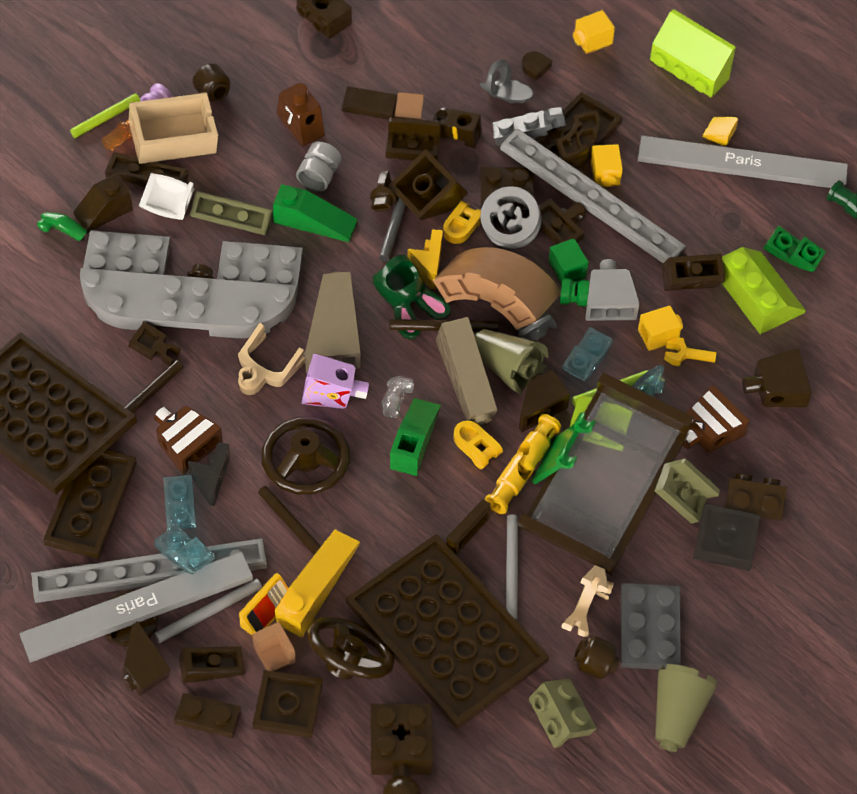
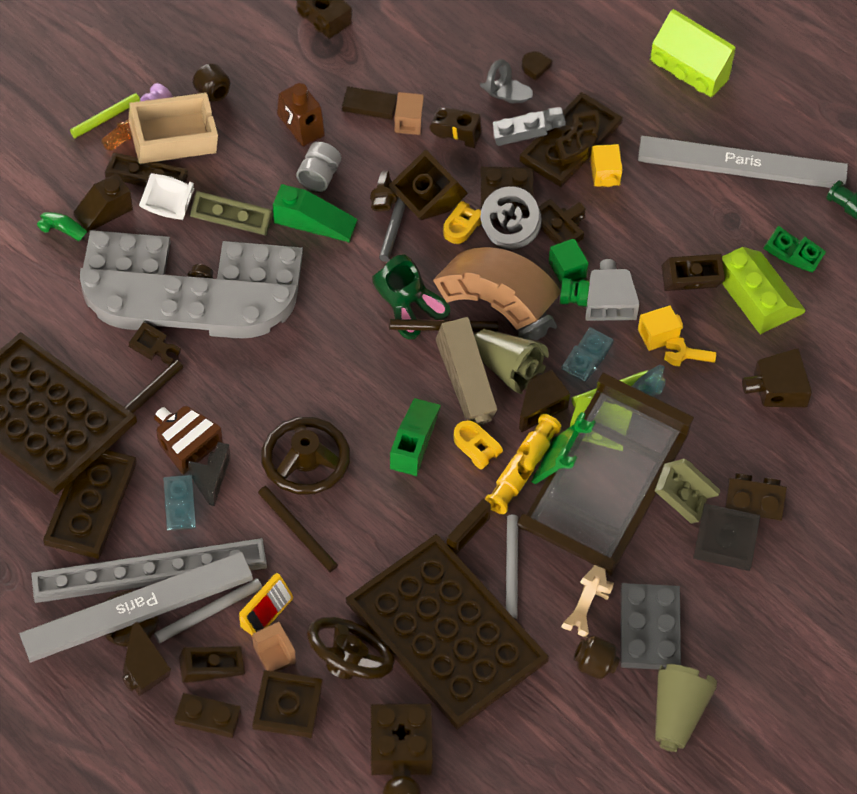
clear light blue slope [154,525,215,575] -> none
tan piece [238,323,305,395] -> none
yellow slope [275,529,360,637] -> none
lavender torso [301,354,369,409] -> none
dark tan slope [305,271,361,373] -> none
clear arm [381,375,414,418] -> none
dark brown bracket [386,118,441,161] -> none
yellow slope [407,229,443,289] -> none
light grey tile [500,128,686,263] -> none
olive bracket [529,678,597,748] -> none
yellow brick [573,10,615,54] -> none
reddish brown torso [683,385,750,453] -> none
yellow slope [703,117,738,147] -> none

